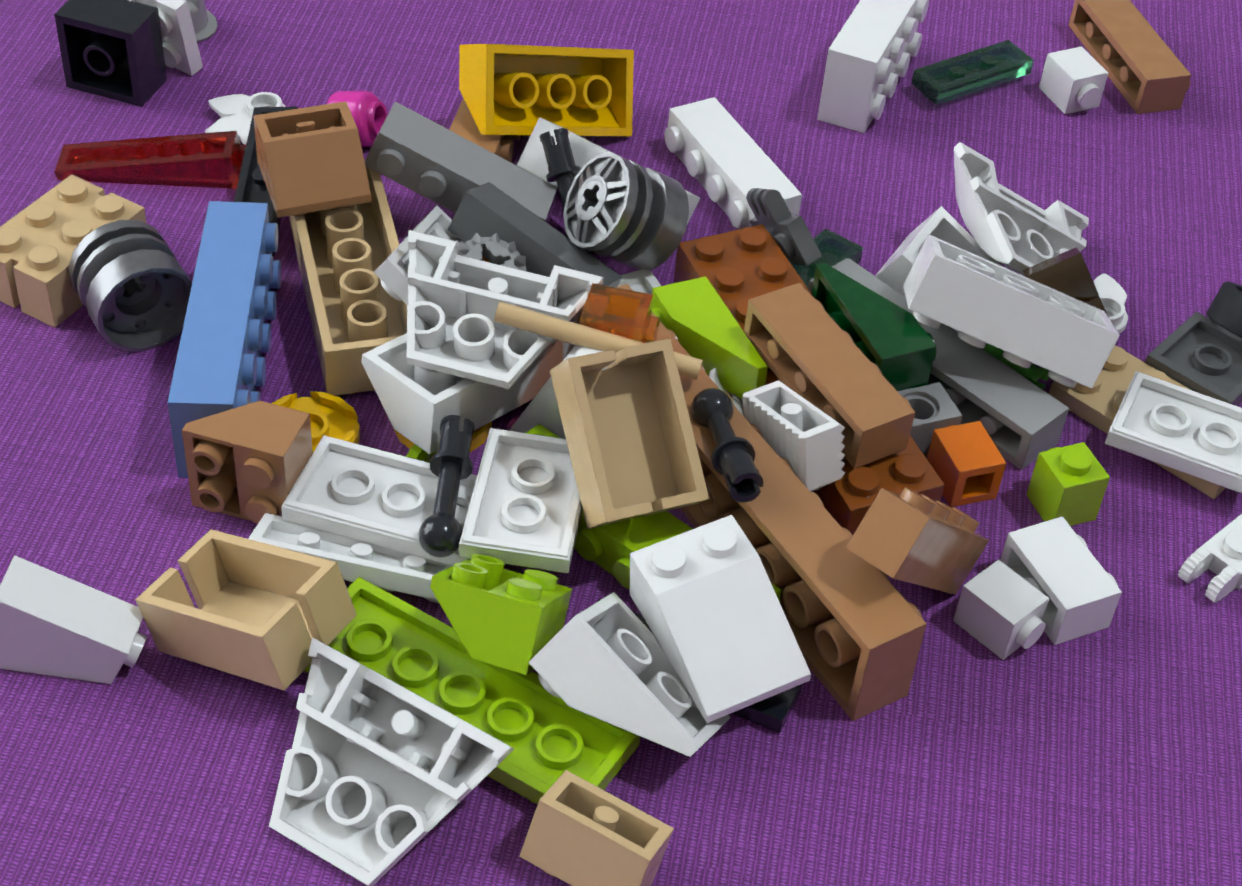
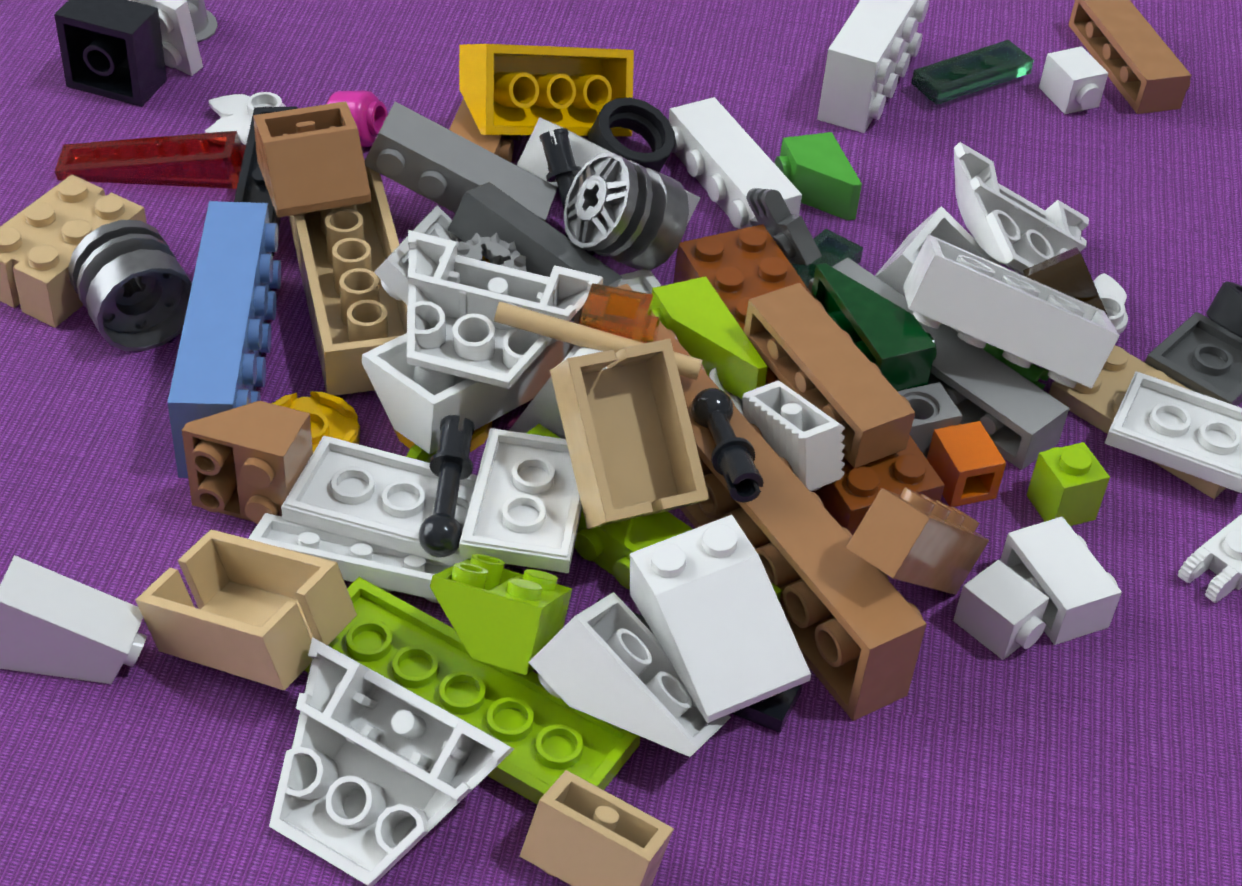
none -> black tyre [588,97,675,172]
none -> bright green slope [775,132,862,220]

